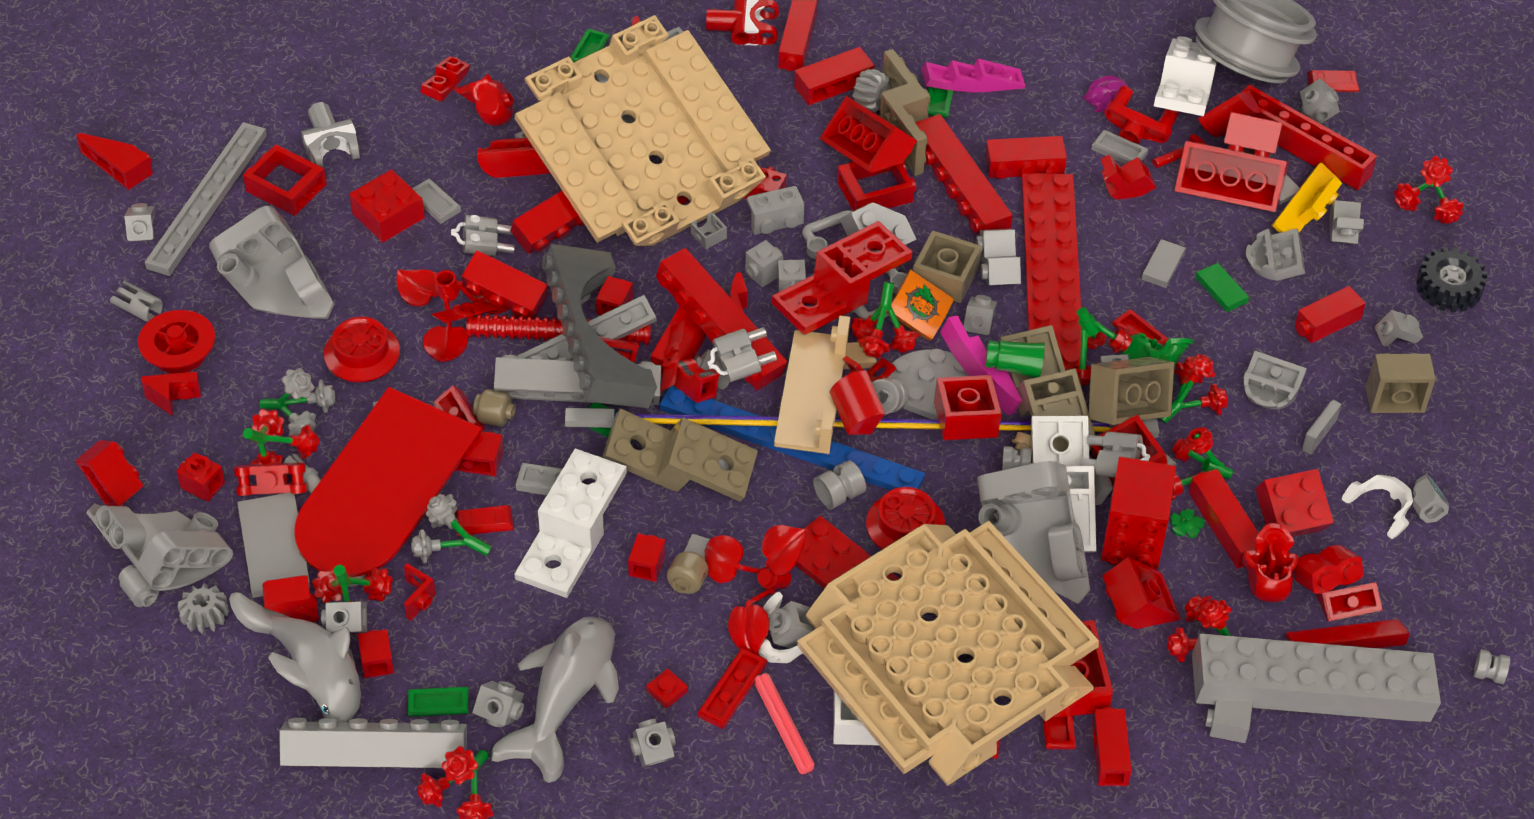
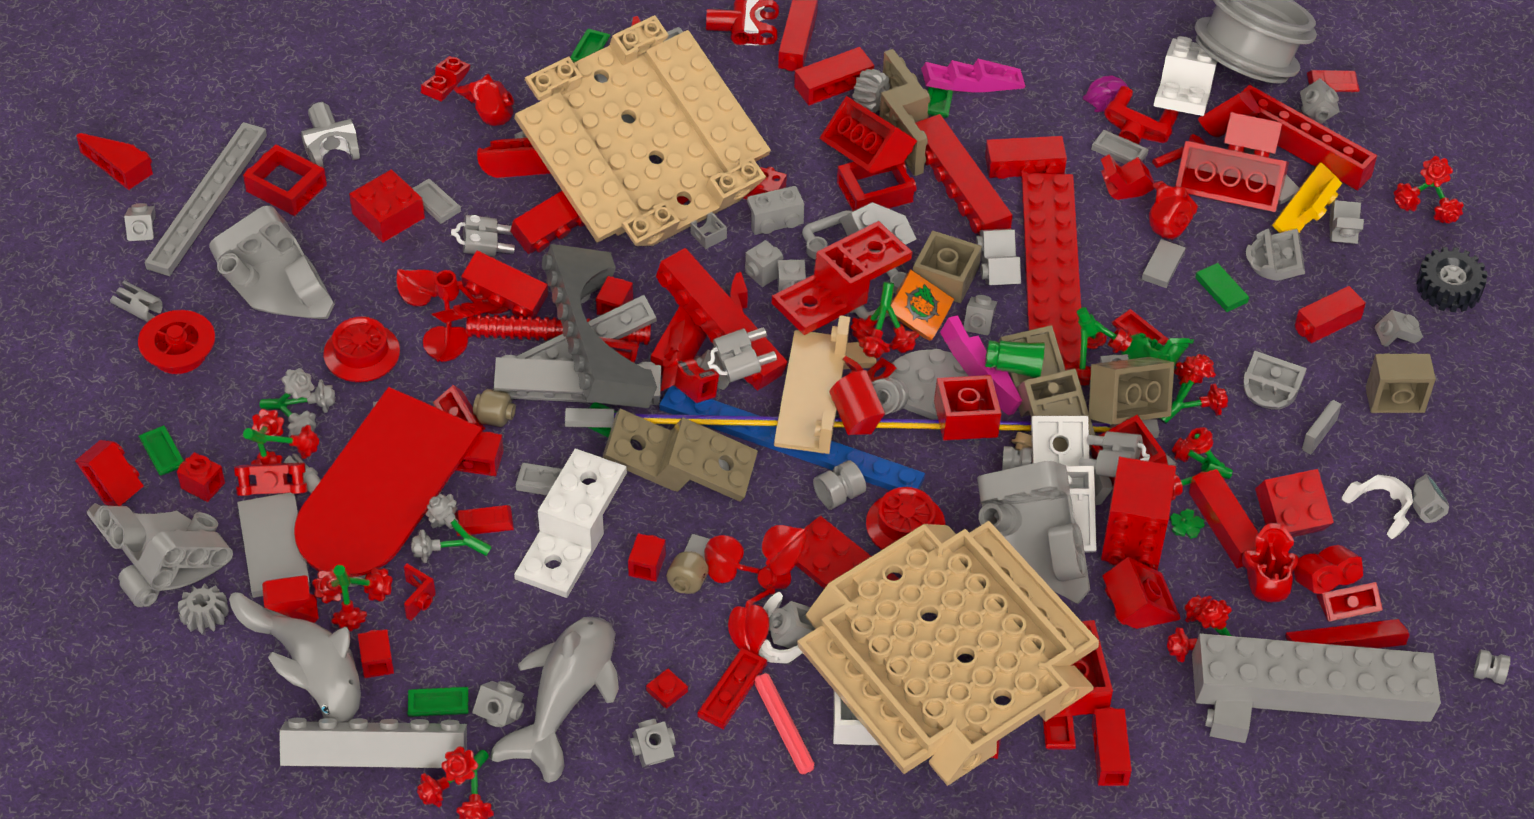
red slope [141,372,201,416] -> none
light grey brick [321,602,367,633] -> none
none -> green tile [138,425,184,476]
none -> red head [1149,181,1198,239]

